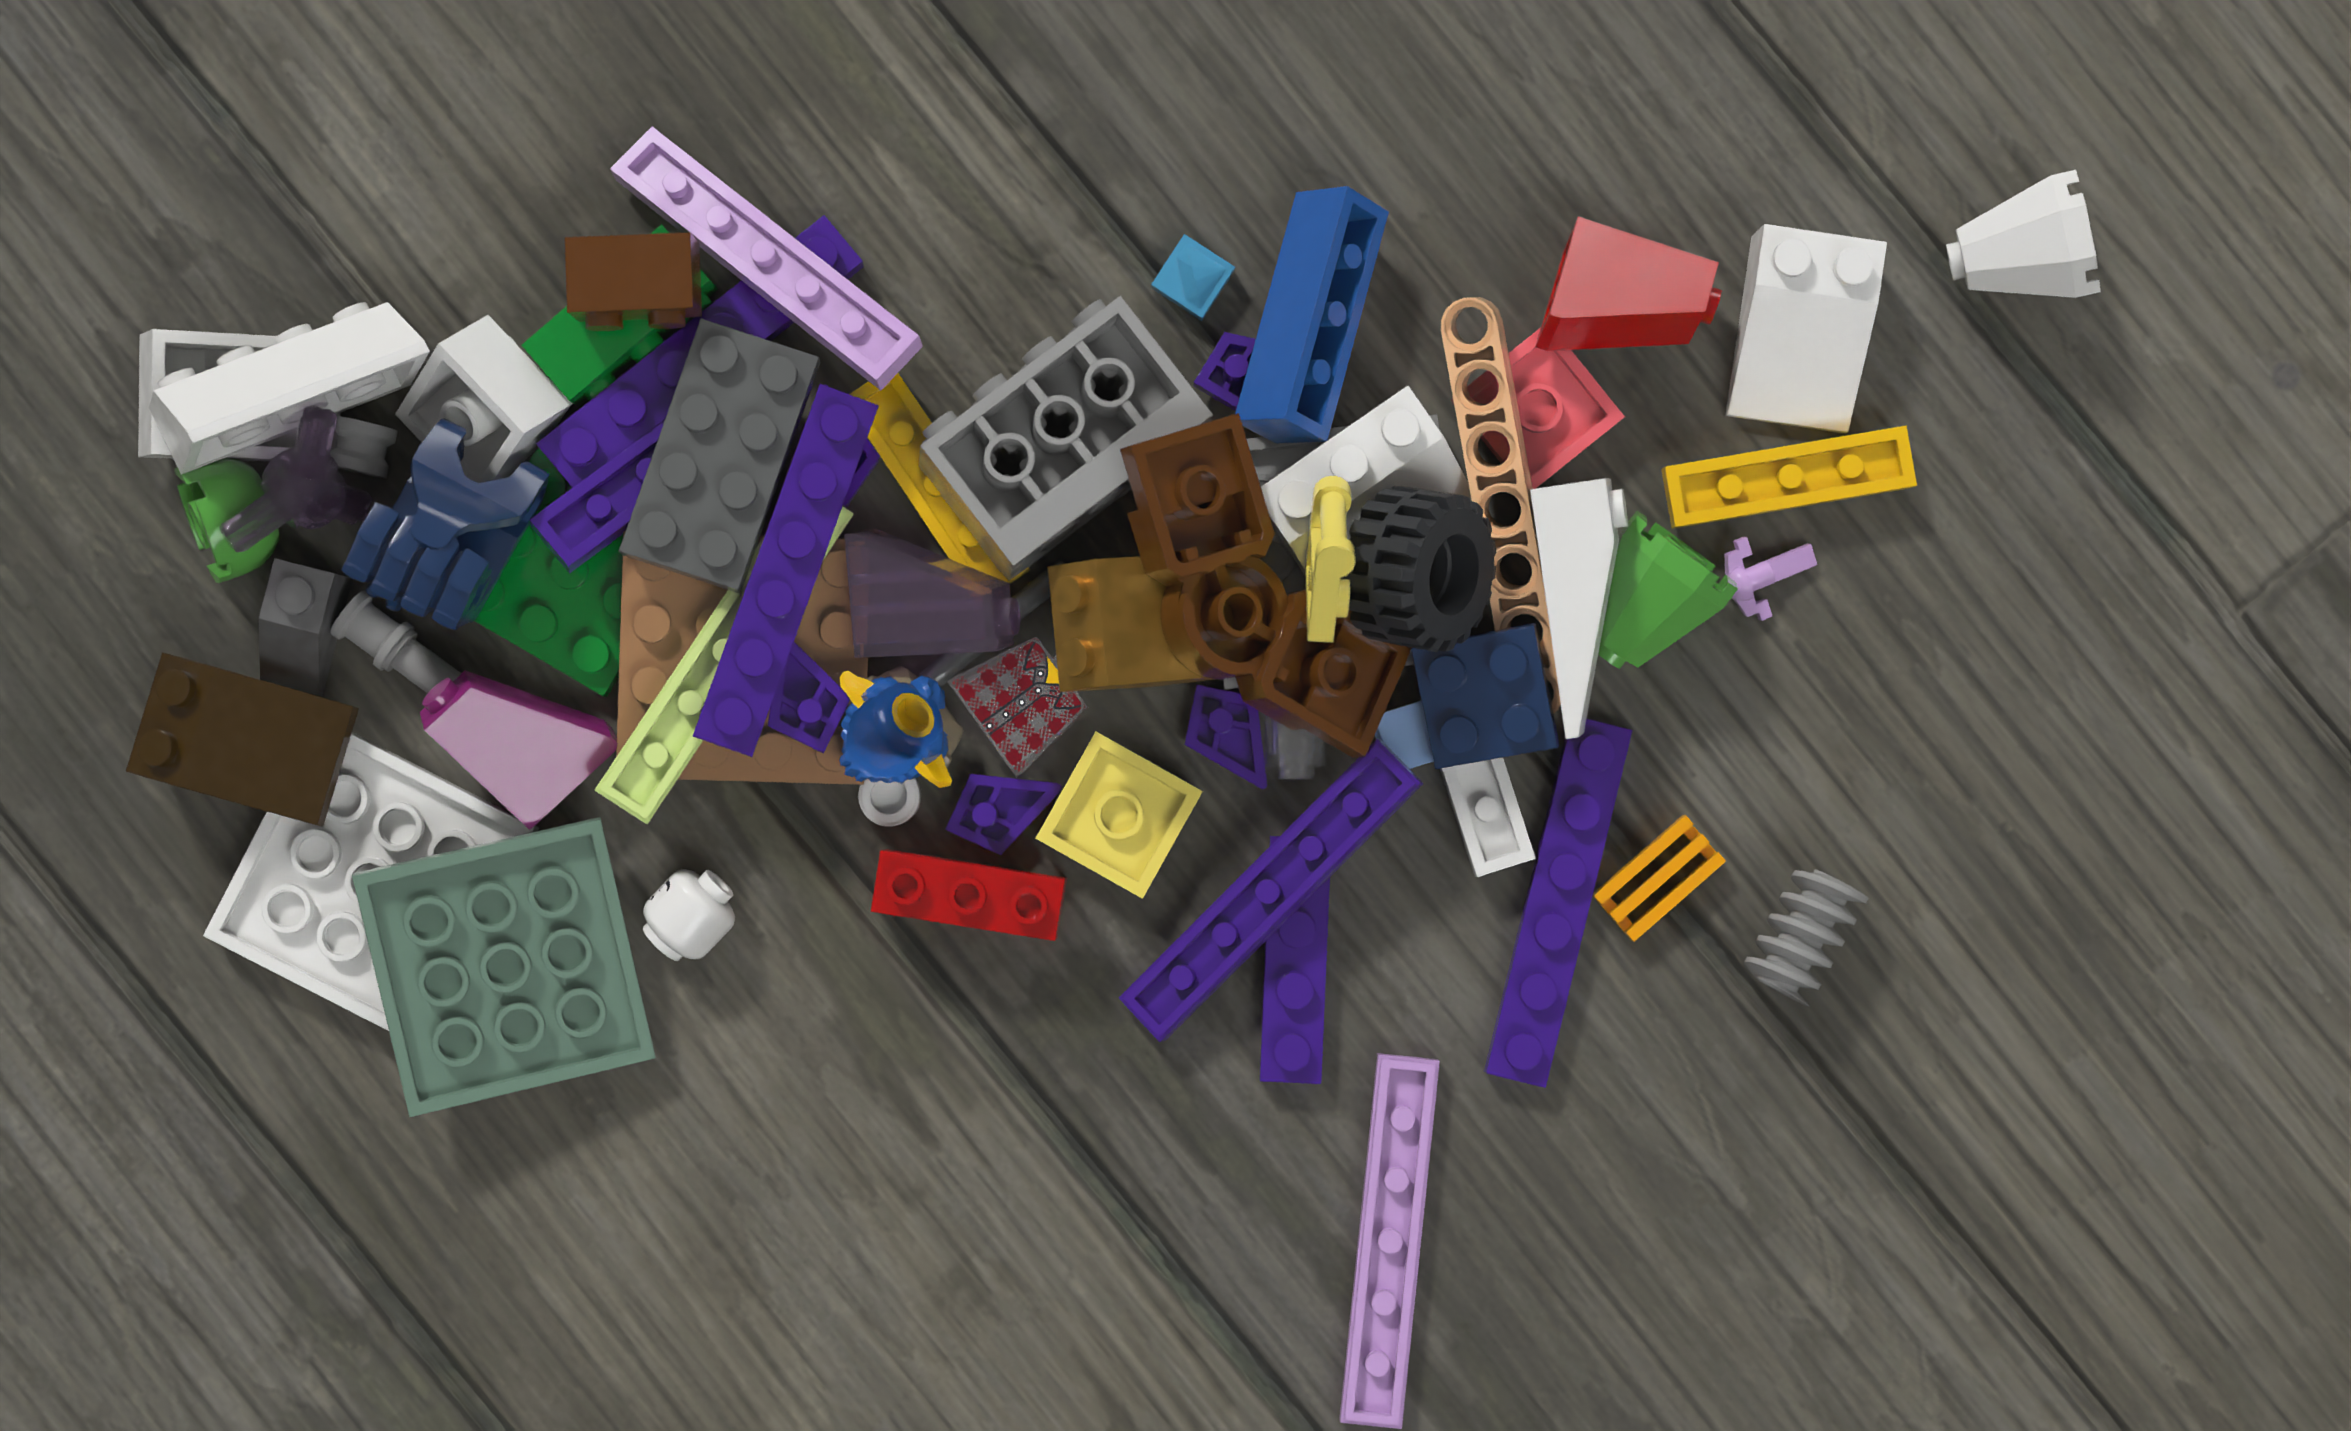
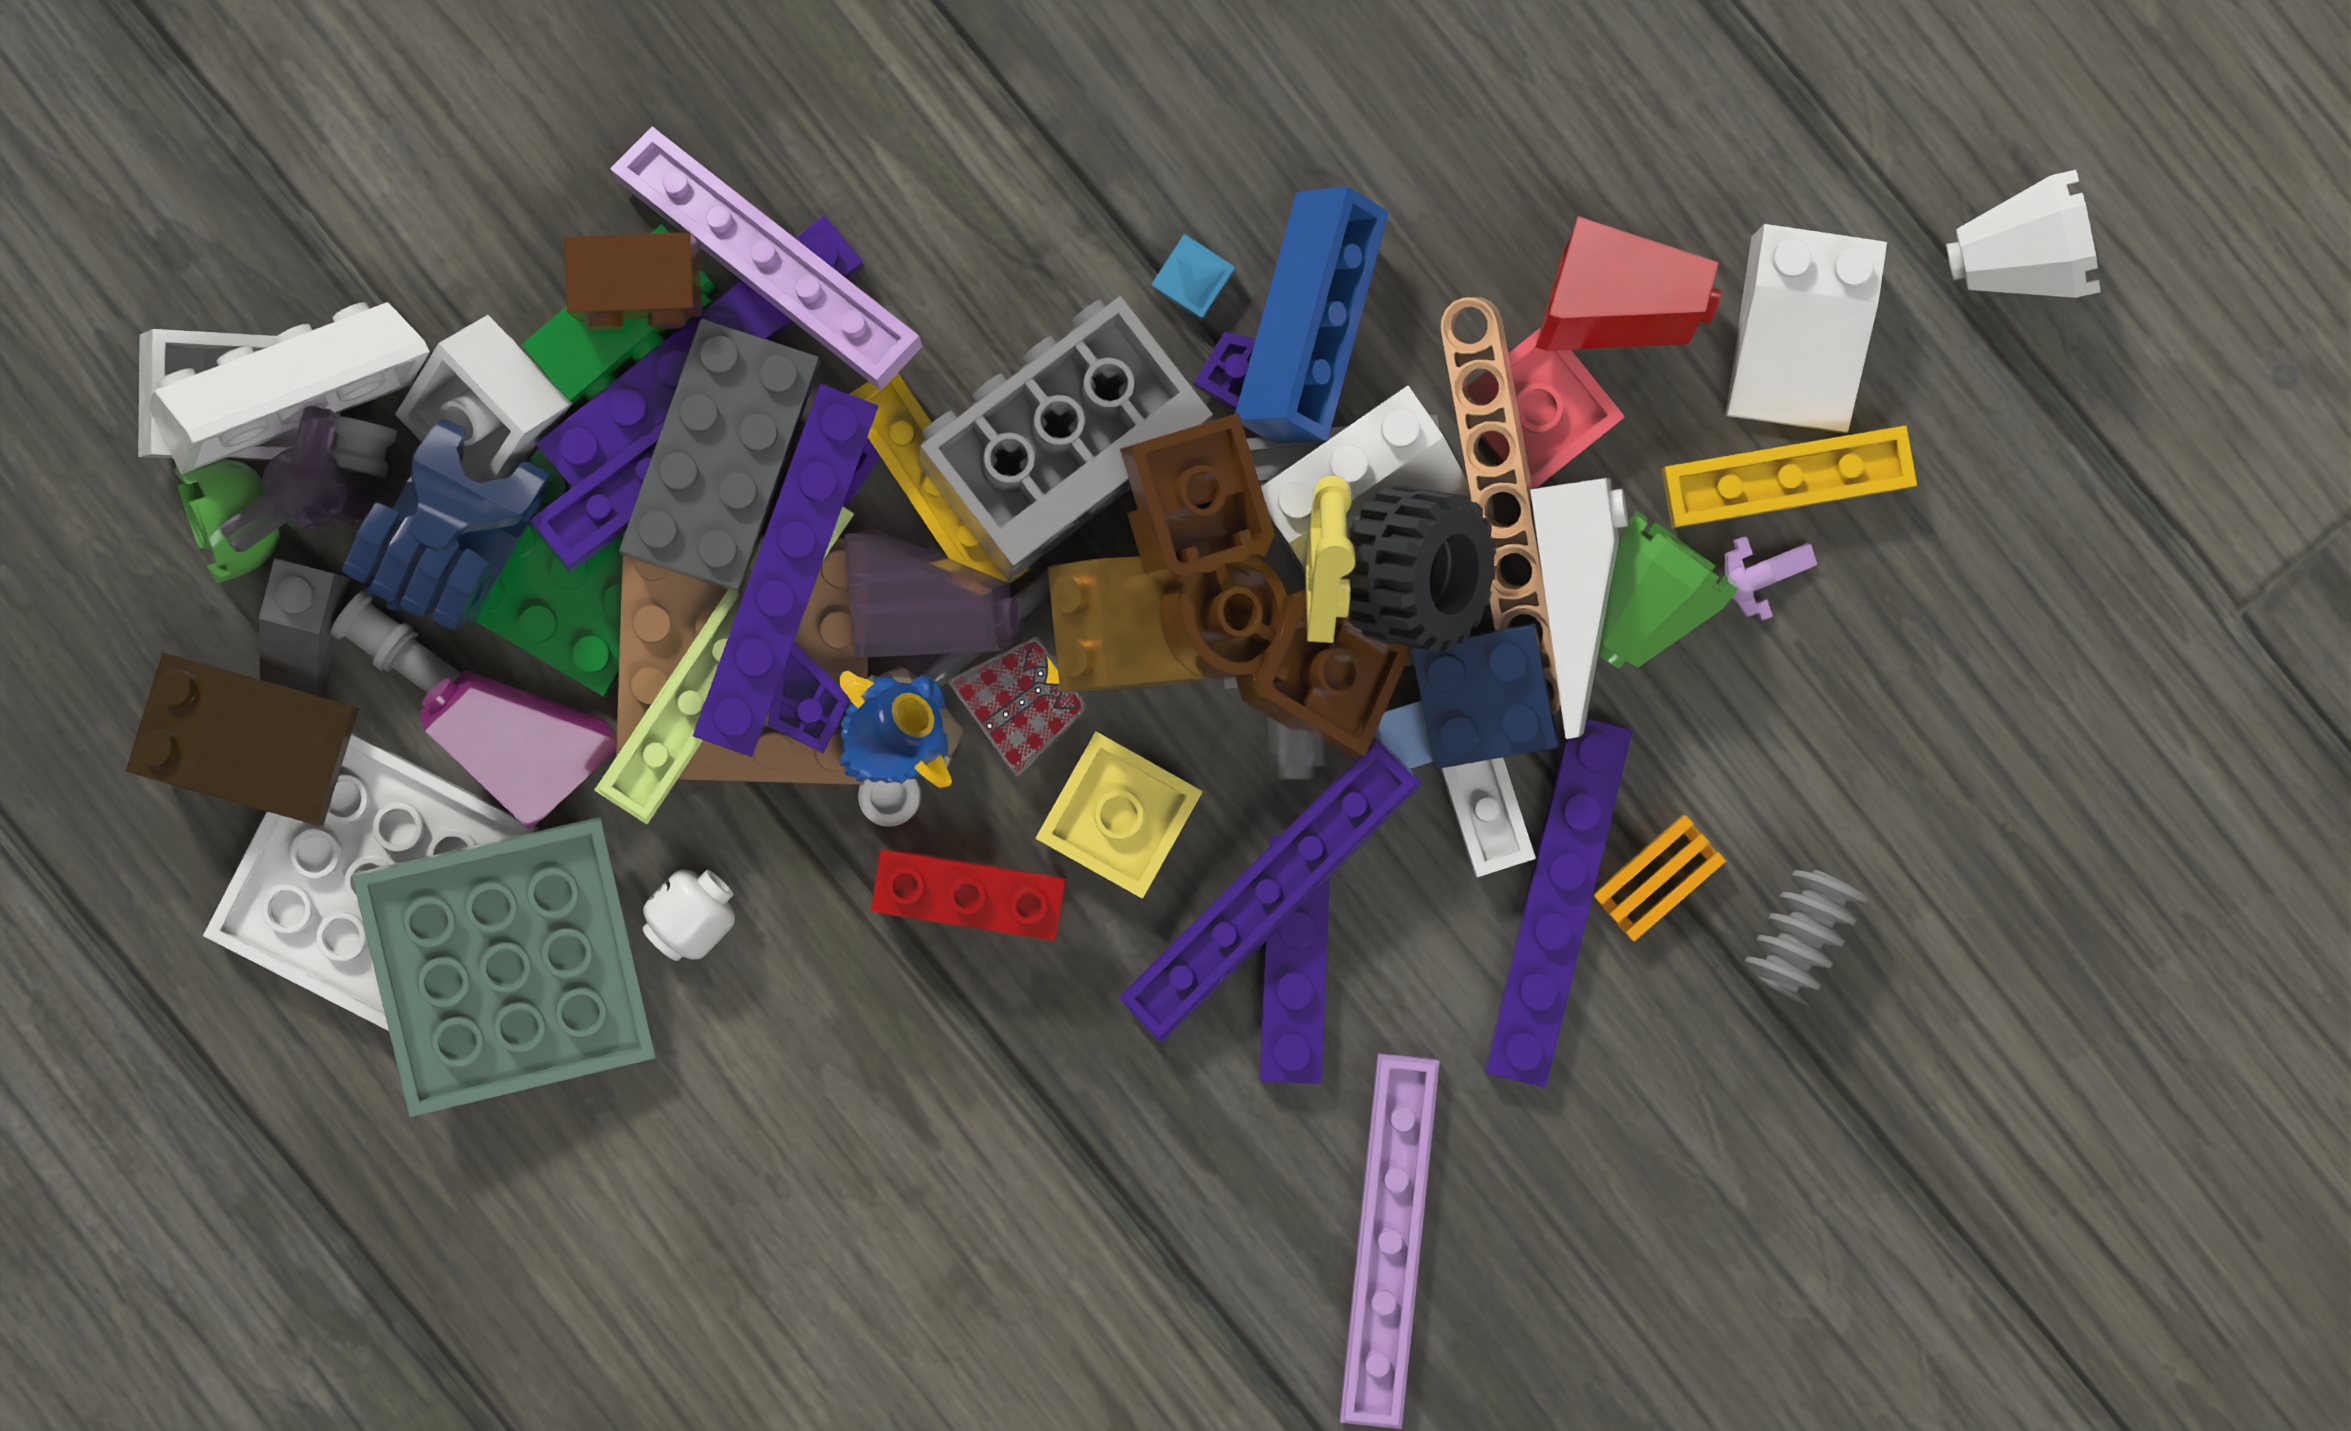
dark purple piece [945,774,1062,855] -> none
dark purple piece [1185,685,1267,789] -> none

